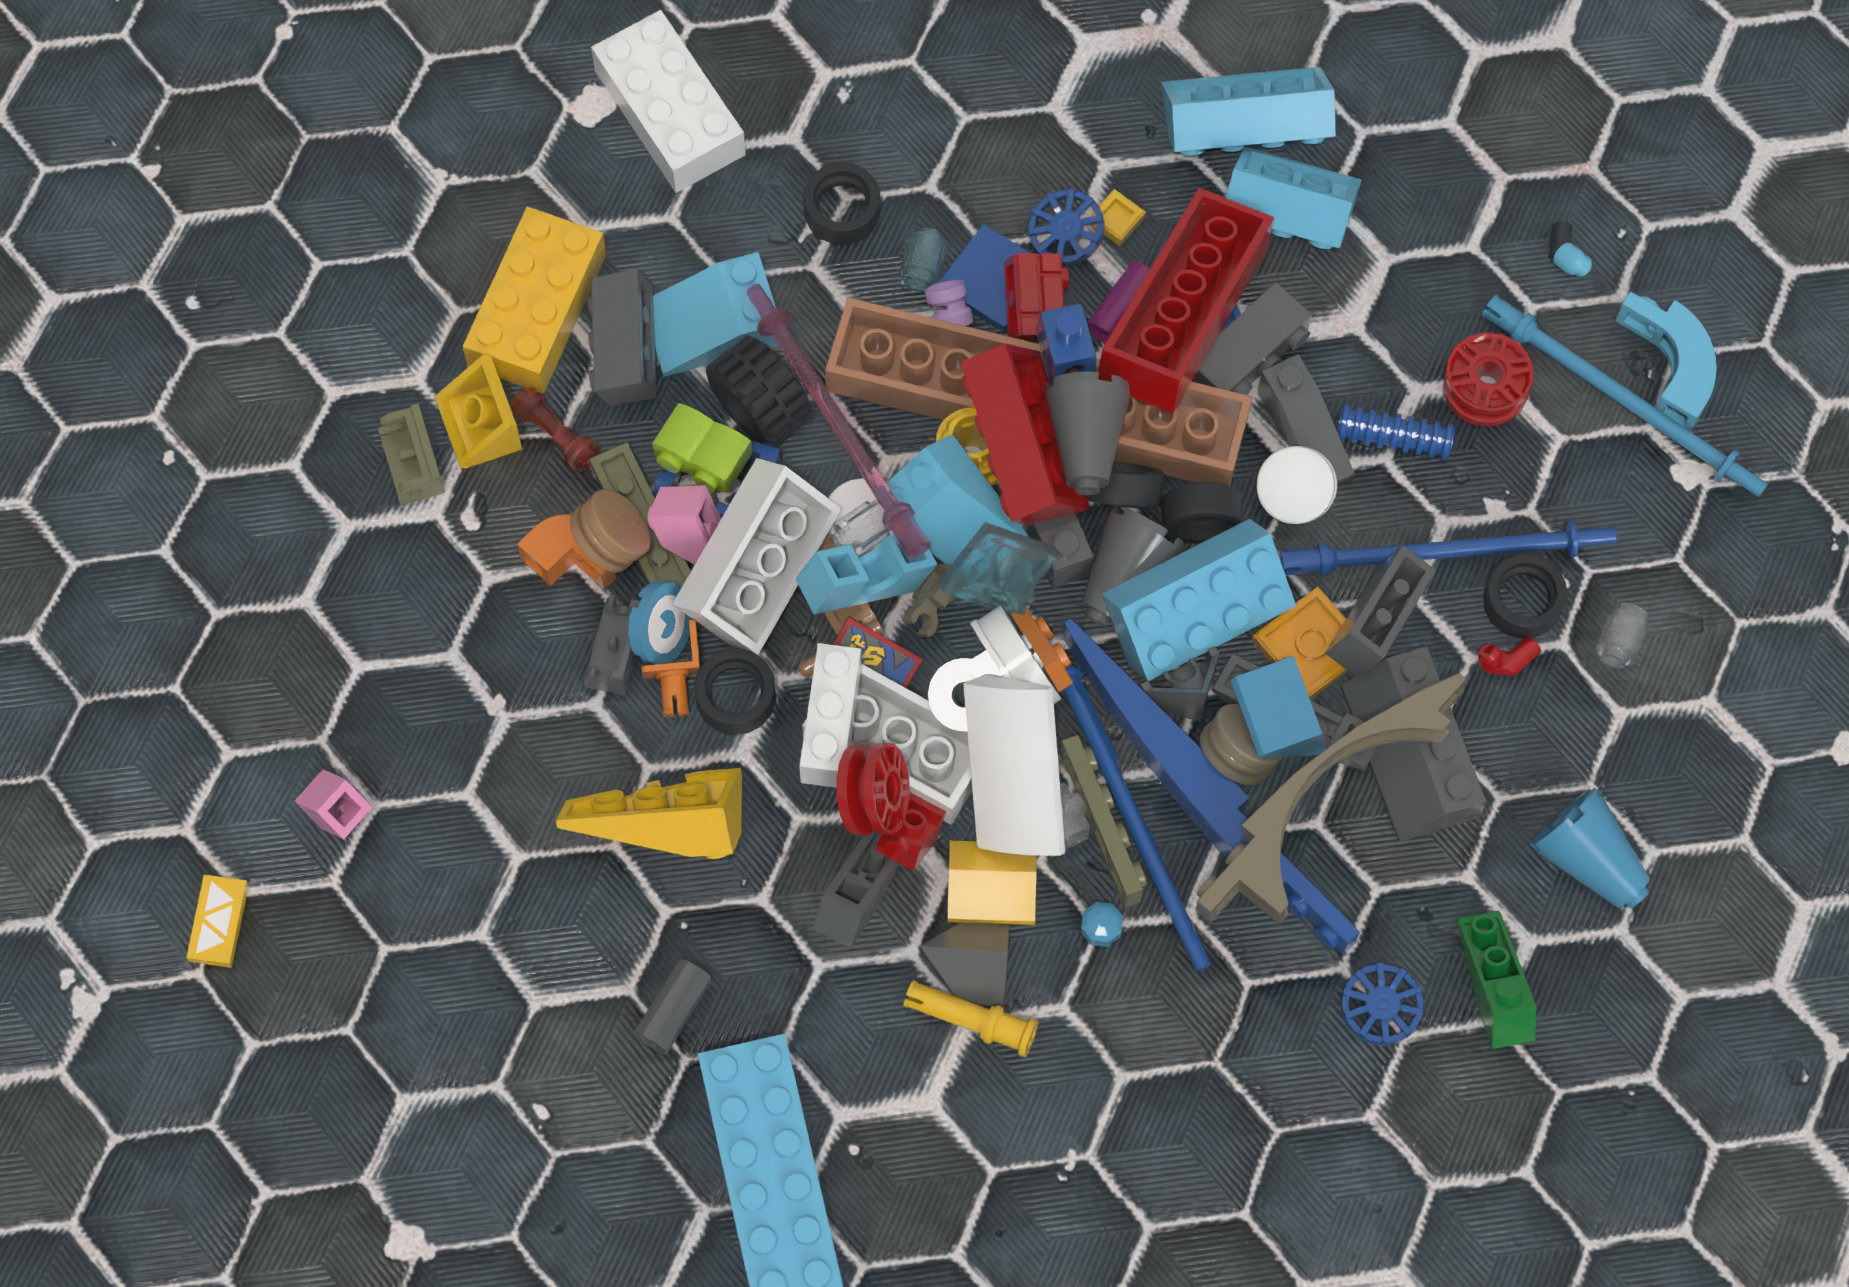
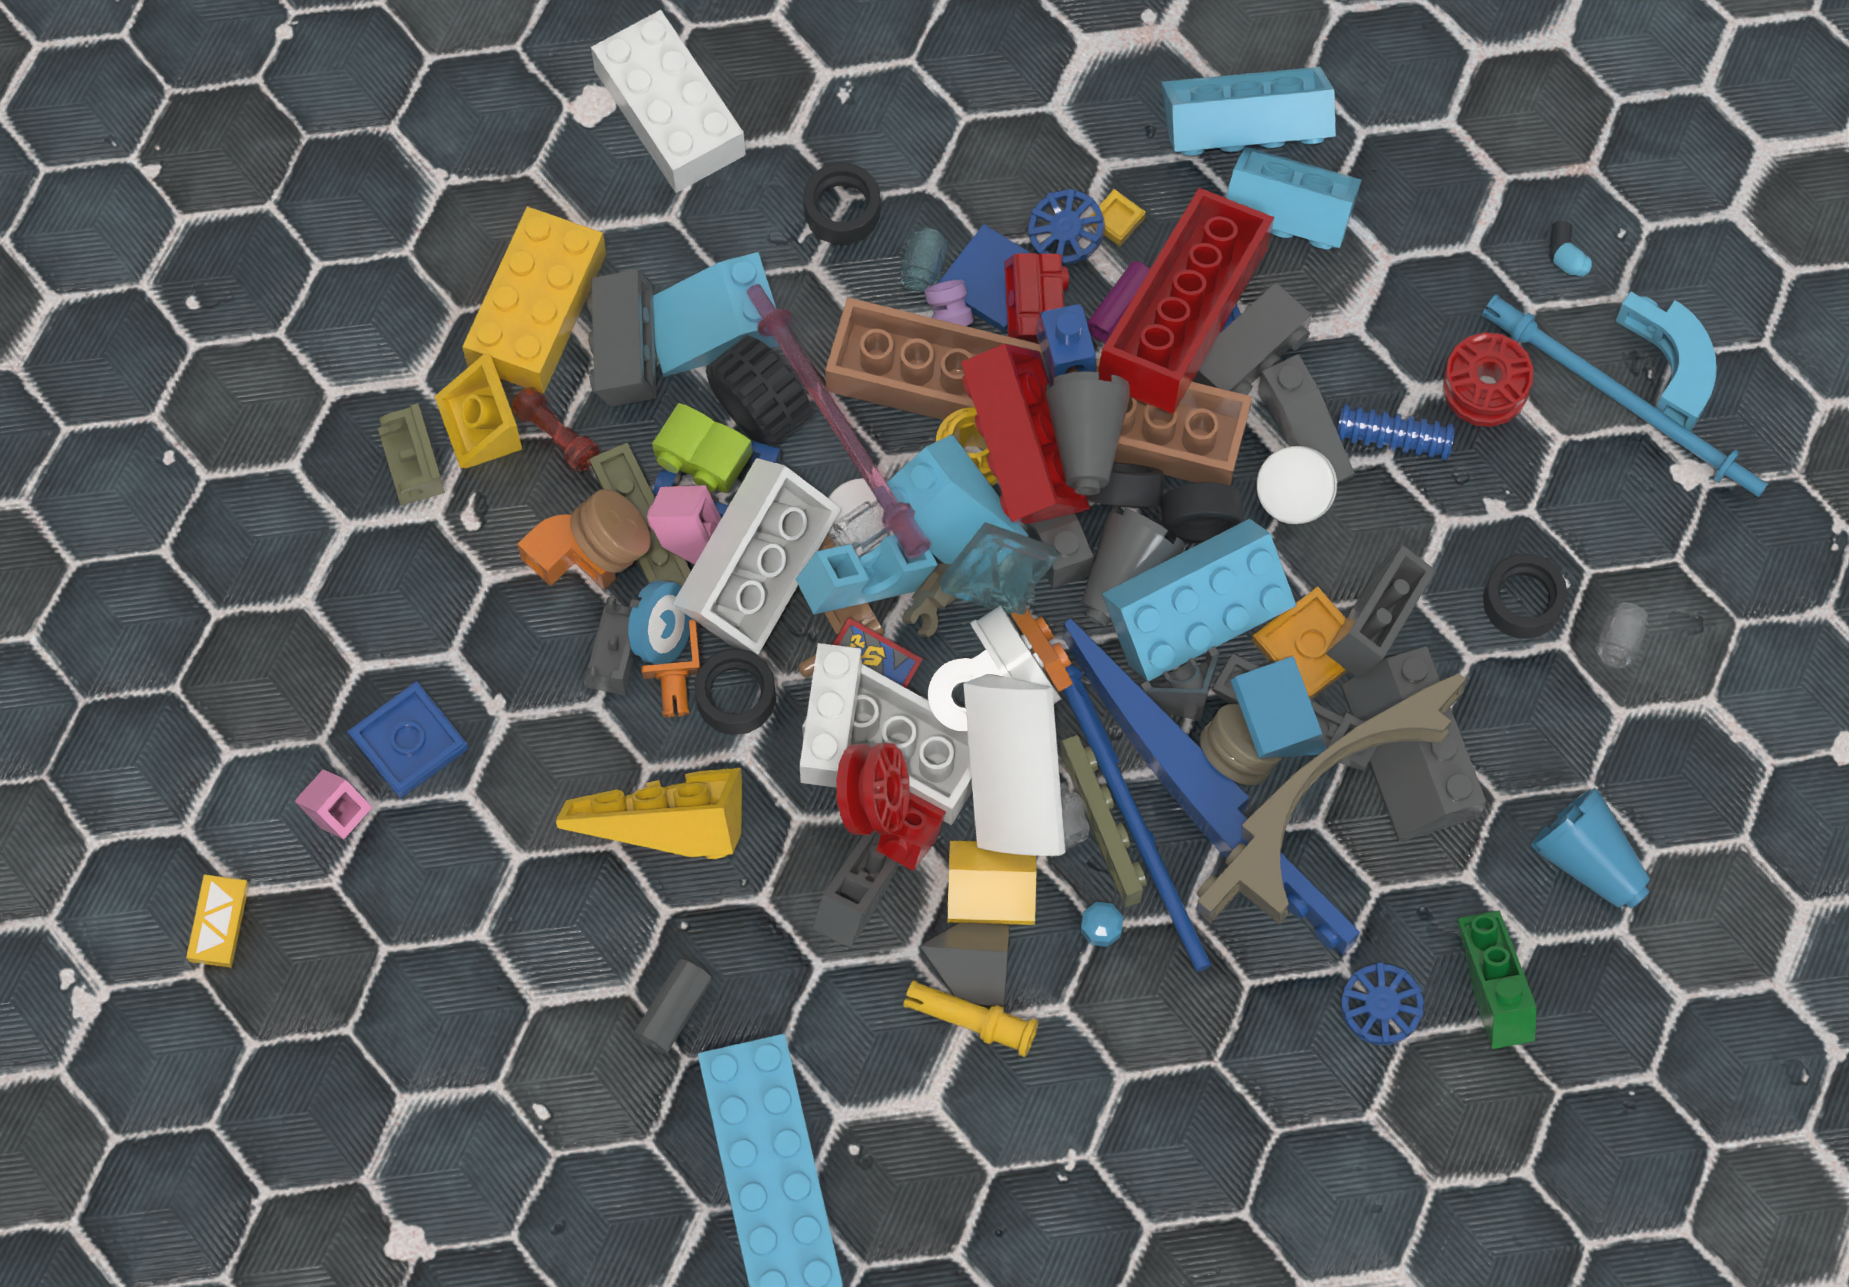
blue bar [1280,520,1617,577] -> none
red arm [1478,637,1541,676] -> none
none -> blue tile [347,681,469,799]

